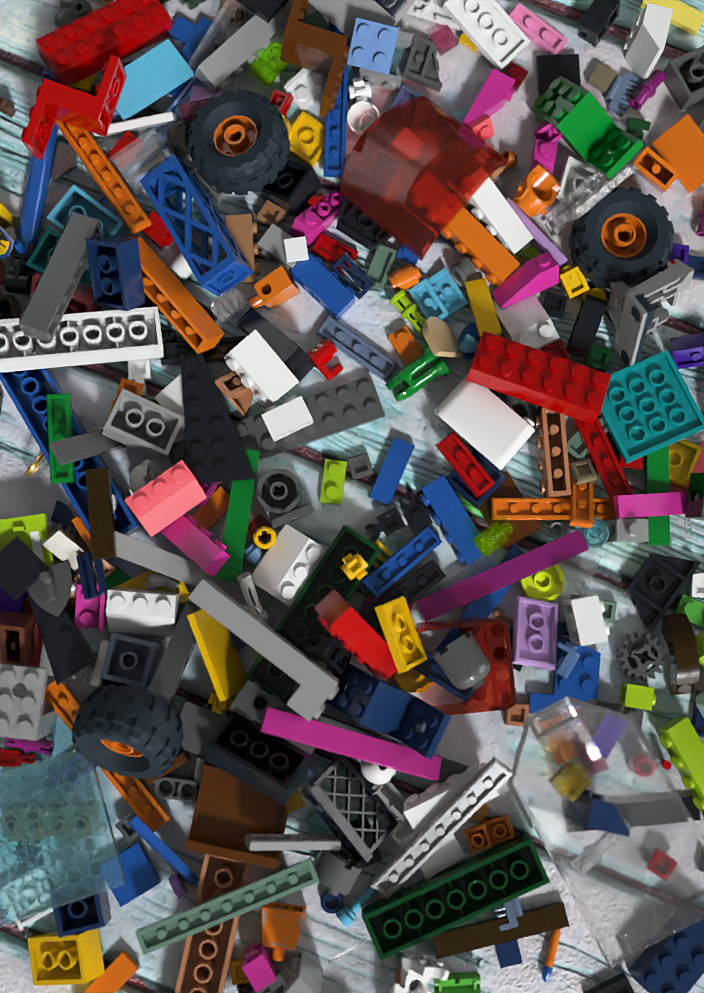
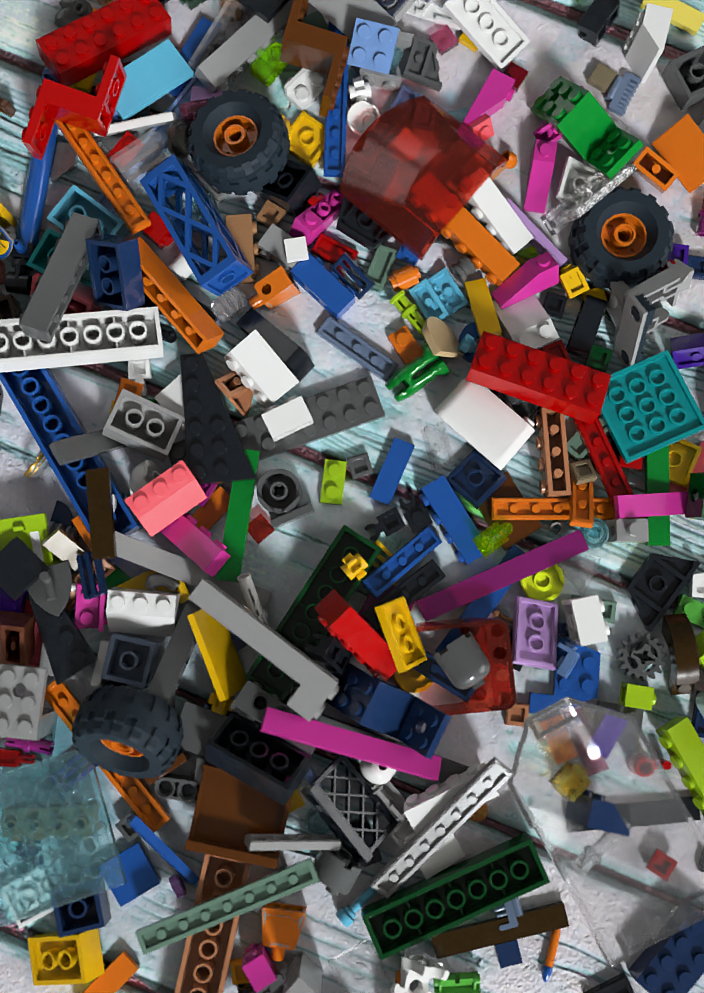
green tile [47,393,75,484] -> none
black tile [161,336,246,366] -> none
blue tile [168,16,197,45] -> none
medium blue cone [243,542,265,568] -> none
white slope [251,524,327,607] -> none
yellow cone [254,526,276,549] -> none
red tile [269,88,294,117] -> none
red piece [307,338,343,380] -> none
dark blue tile [321,890,343,914] -> none
red tile [435,431,495,498] -> none
orange slope [463,813,515,853] -> none
bright pink tile [508,2,568,55] -> none
orange helmet [512,164,561,218] -> none
black tile [536,54,581,97] -> none
dark green tile [625,116,651,141] -> none
magenta pin [629,70,665,110] -> none
clear tile [670,517,694,541] -> none

